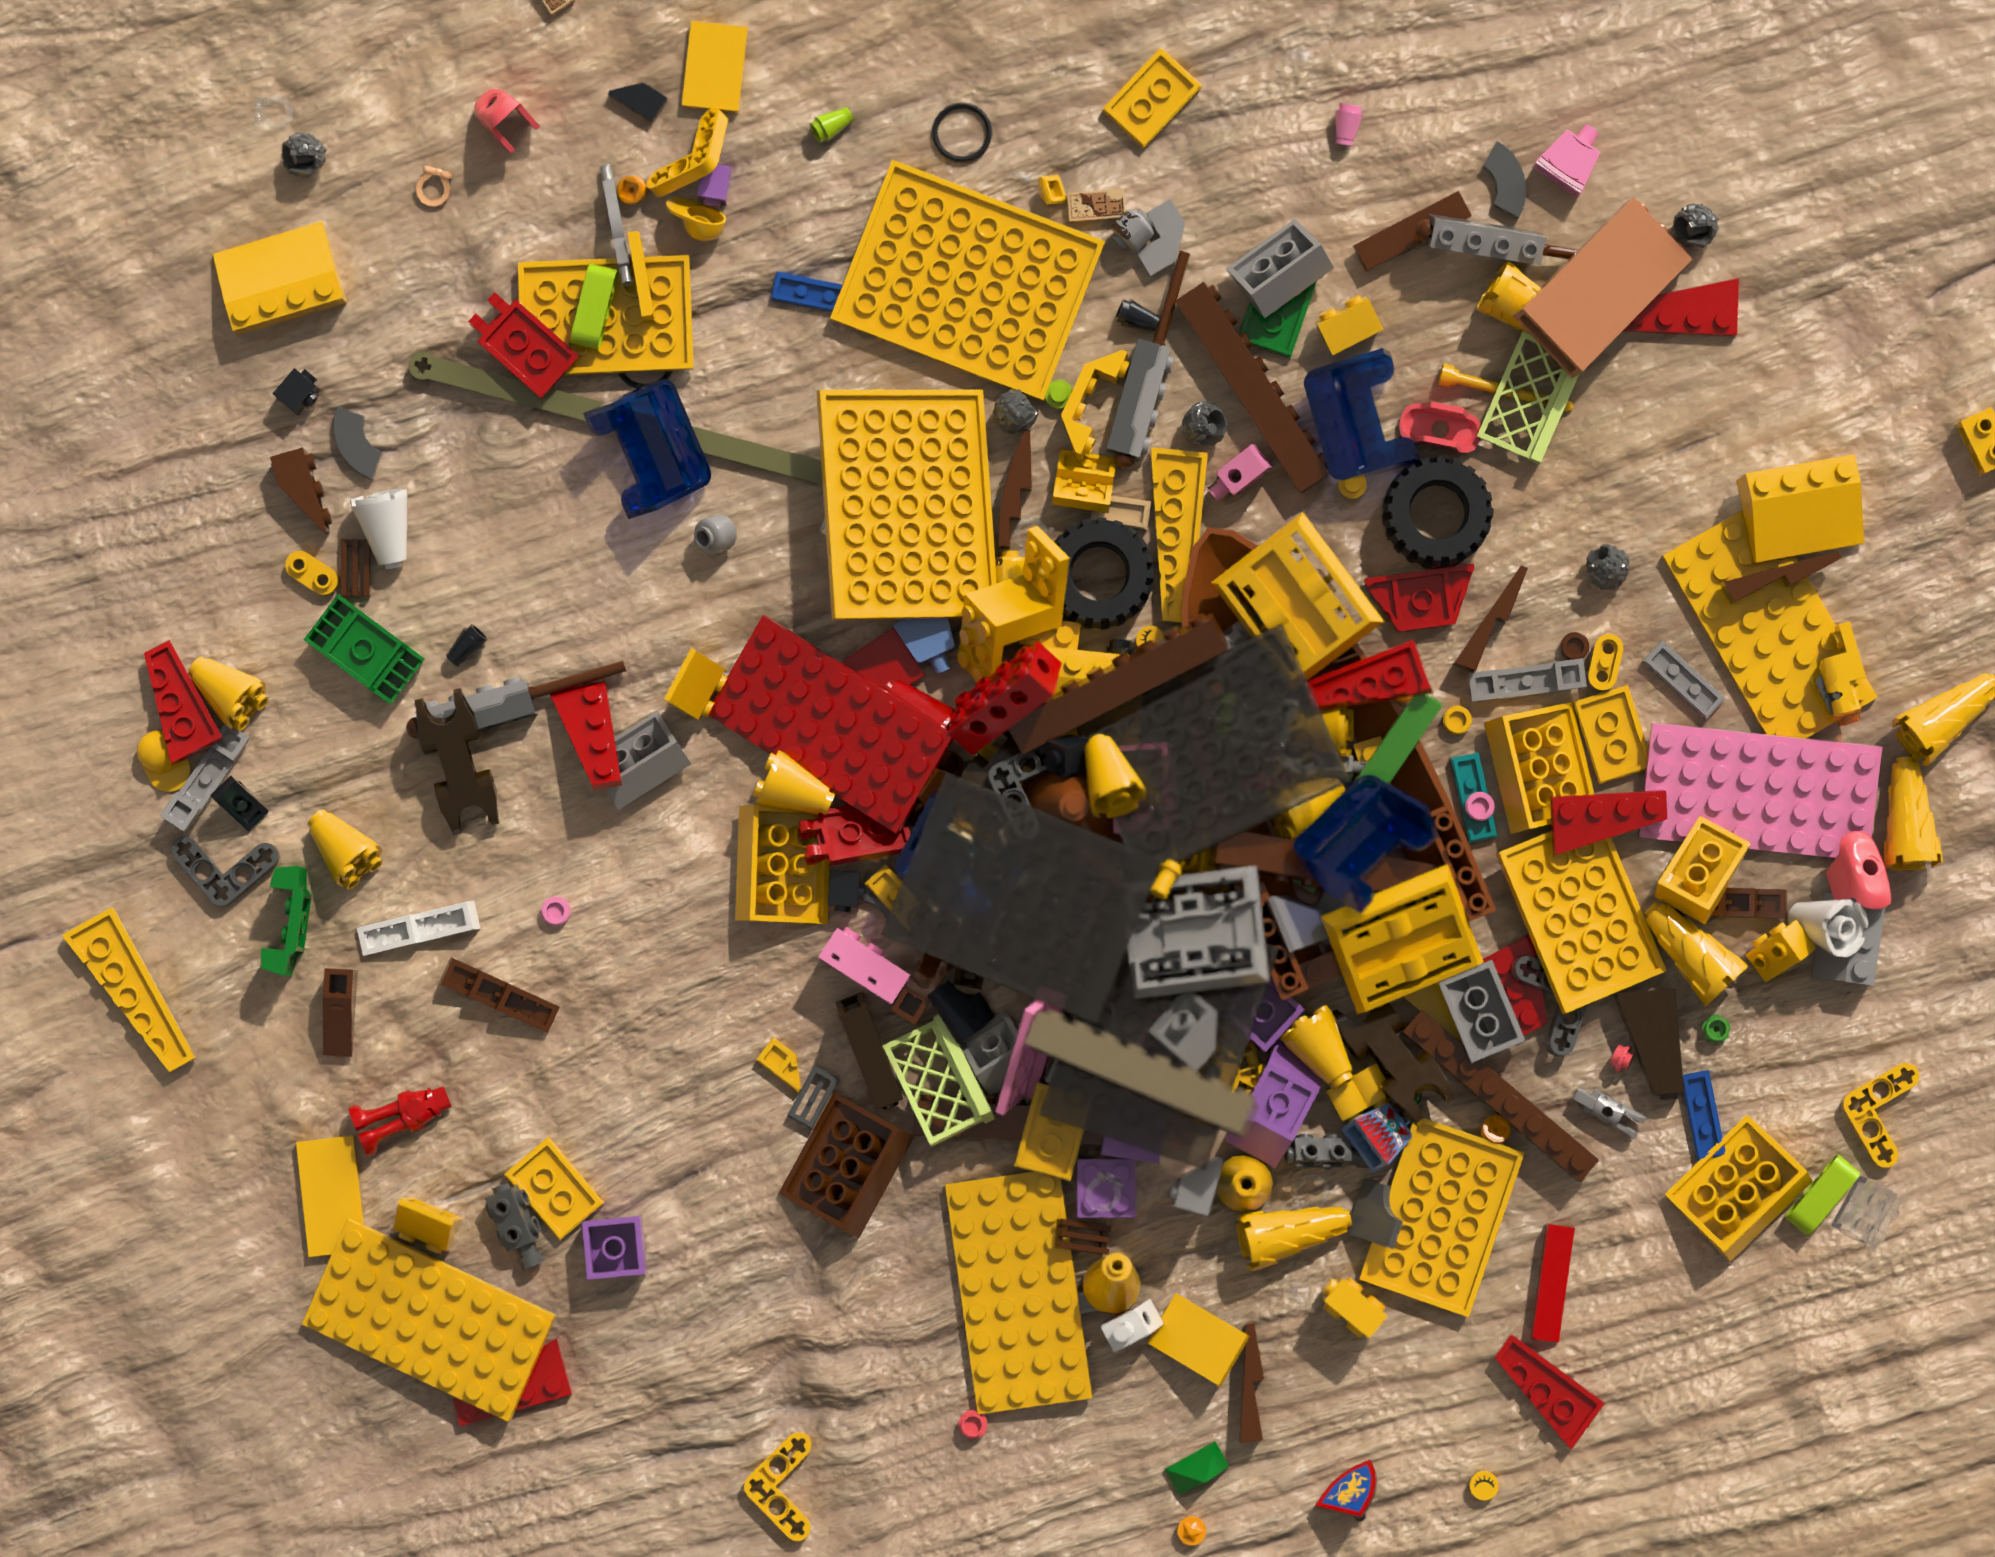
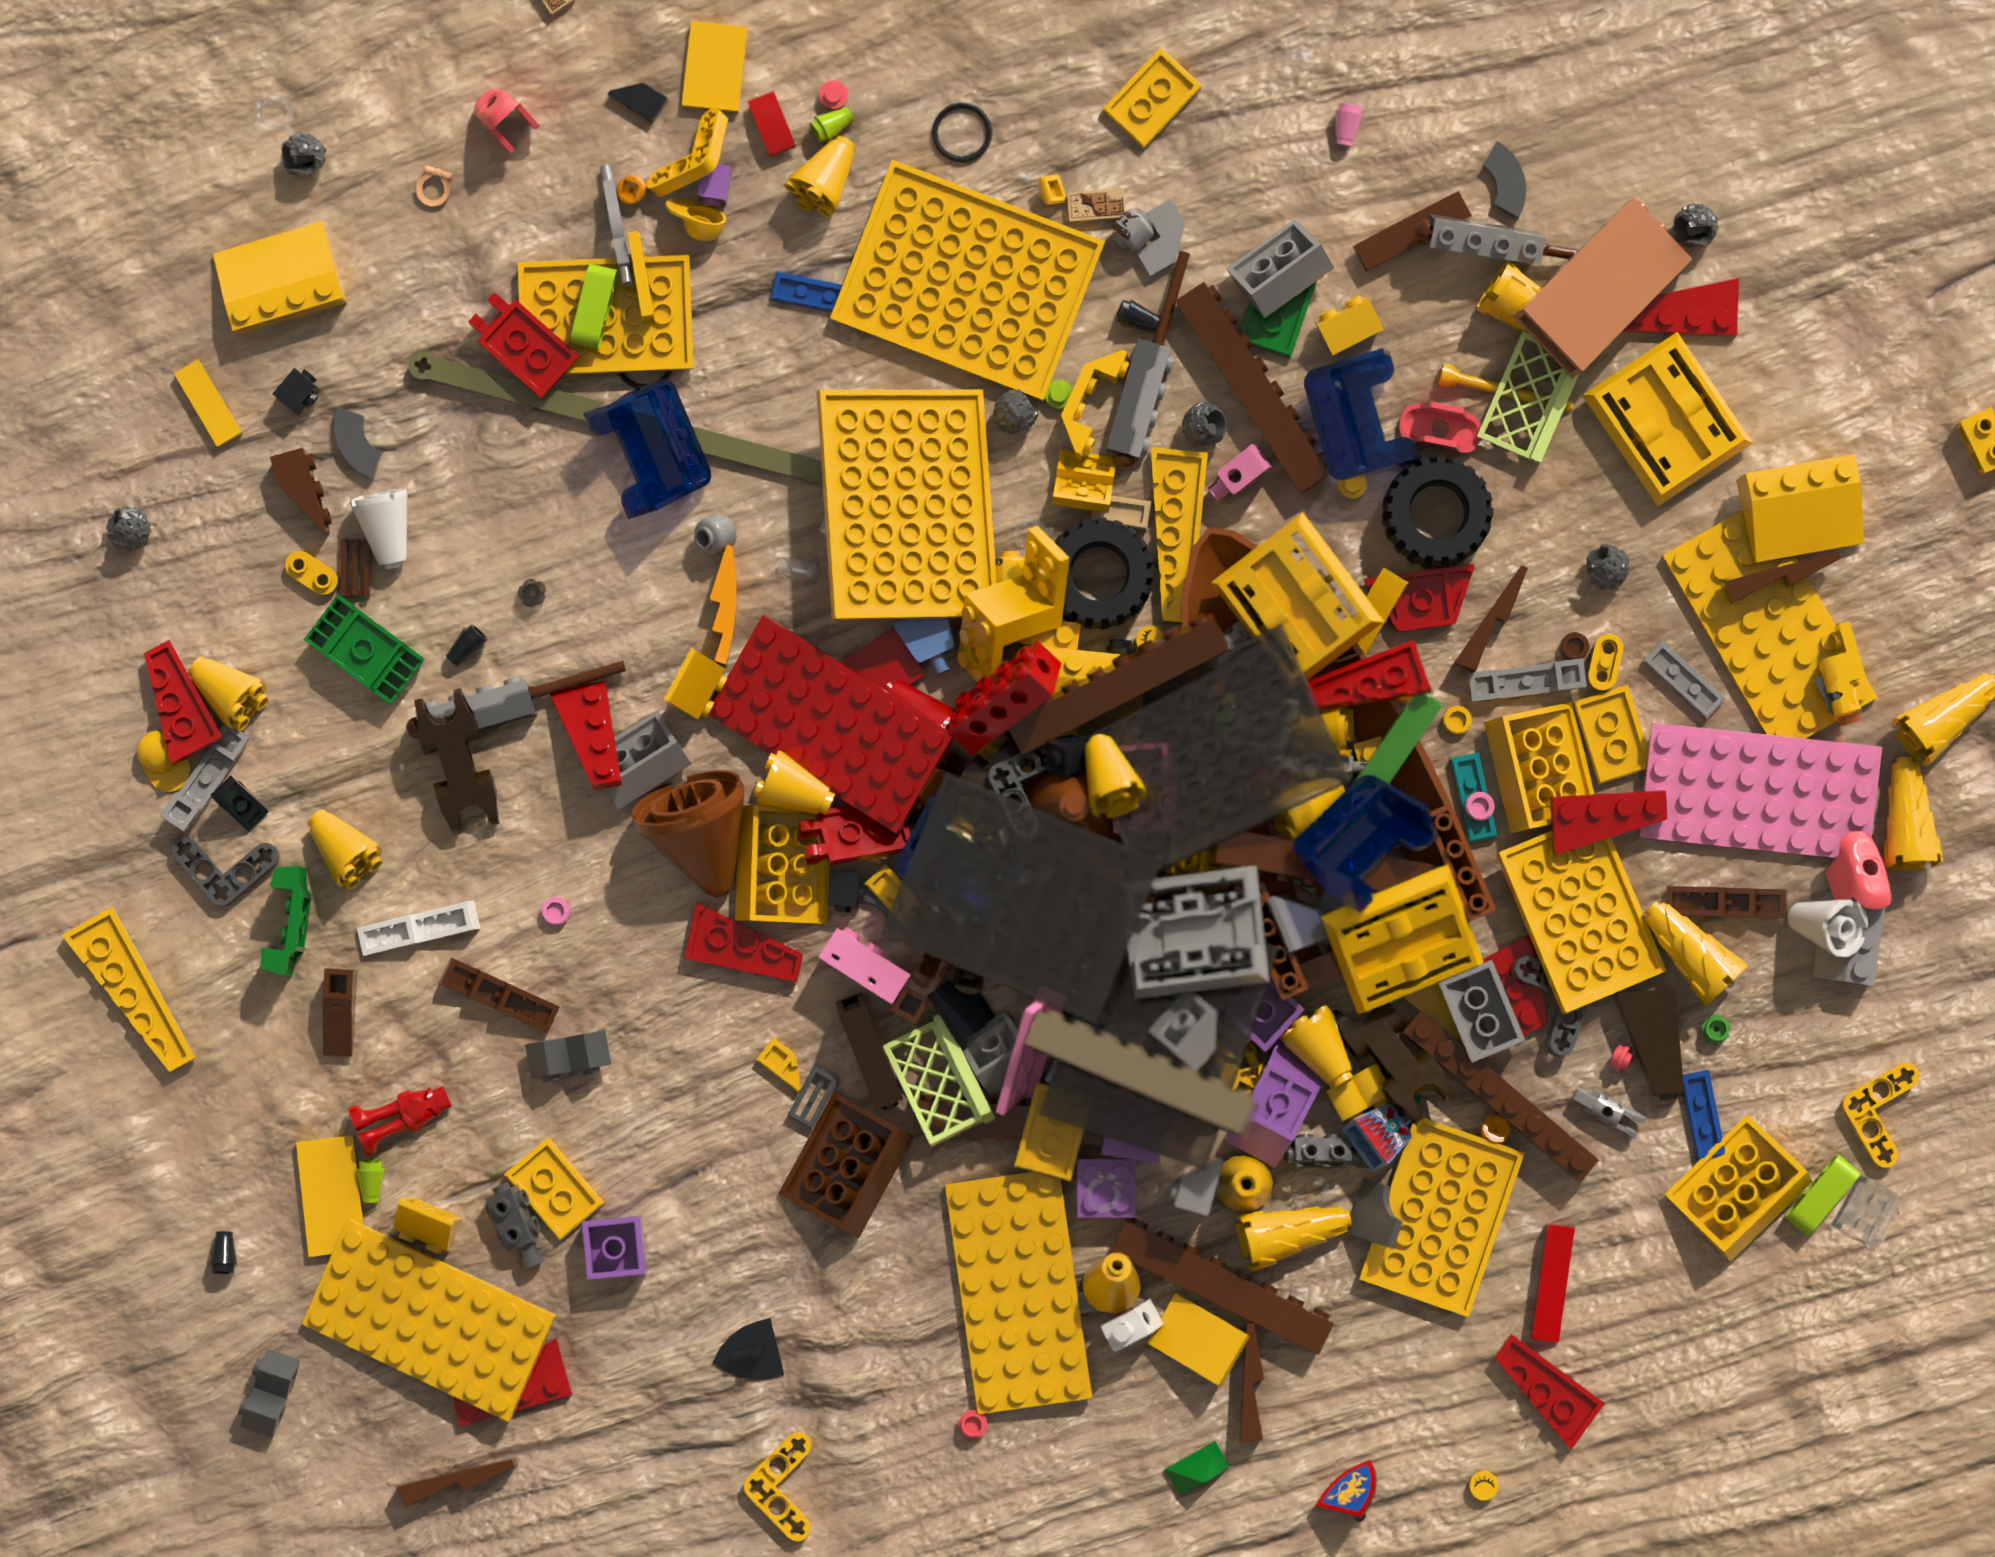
reddish brown slope [999,431,1032,549] -> none
reddish brown tile [1055,1219,1111,1255] -> none
yellow pin [1150,860,1181,899] -> none
light orange tile [1177,1516,1206,1546] -> none
yellow brick [1321,1277,1387,1339] -> none
bright pink torso [1533,124,1600,198] -> none
yellow slope [1655,816,1751,924] -> none
yellow brick [1745,920,1816,983] -> none
none -> dark grey piece [106,506,152,552]
none -> yellow tile [174,359,243,448]
none -> black cone [209,1231,238,1274]
none -> dark grey brick [238,1349,300,1438]
none -> lime cone [356,1159,385,1203]
none -> reddish brown slope [396,1457,518,1508]
none -> clear smoke plate [518,579,546,607]
none -> dark grey brick [525,1031,611,1083]
none -> dark orange cone [631,770,745,898]
none -> red wing [684,902,803,982]
none -> light orange slope [710,545,738,666]
none -> black shield [712,1318,784,1380]
none -> red slope [747,91,796,158]
none -> clear cone [775,557,820,586]
none -> yellow cone [784,136,856,218]
none -> coral plate [819,80,848,109]
none -> reddish brown brick [1110,1217,1334,1355]
none -> yellow tile [1353,568,1409,656]
none -> yellow piece [1582,332,1753,507]

